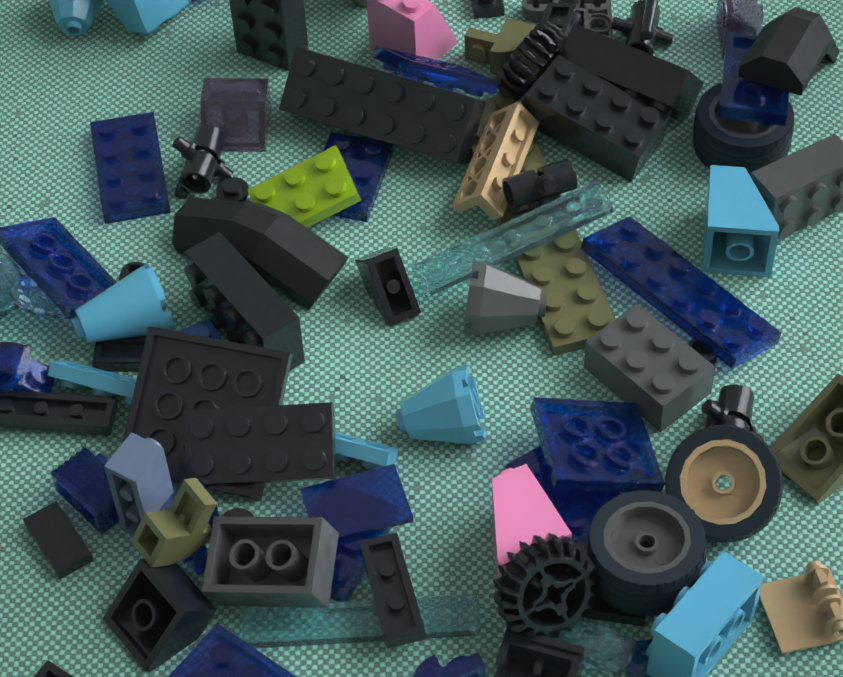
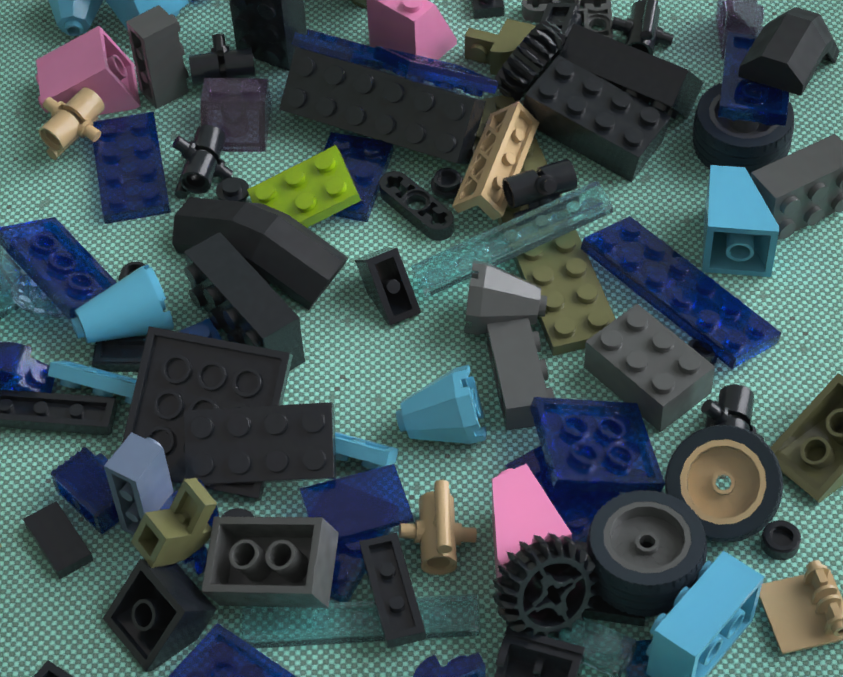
none -> bright pink slope [36,26,141,115]
none -> tan pin [39,87,105,160]
none -> dark grey brick [126,5,189,109]
none -> black pin [189,34,256,99]
none -> clear blue plate [292,29,385,69]
none -> black beam [379,171,454,241]
none -> tan pin [399,480,477,575]
none -> black plate [431,168,463,199]
none -> dark grey brick [487,318,555,431]
none -> black tile [761,520,801,560]

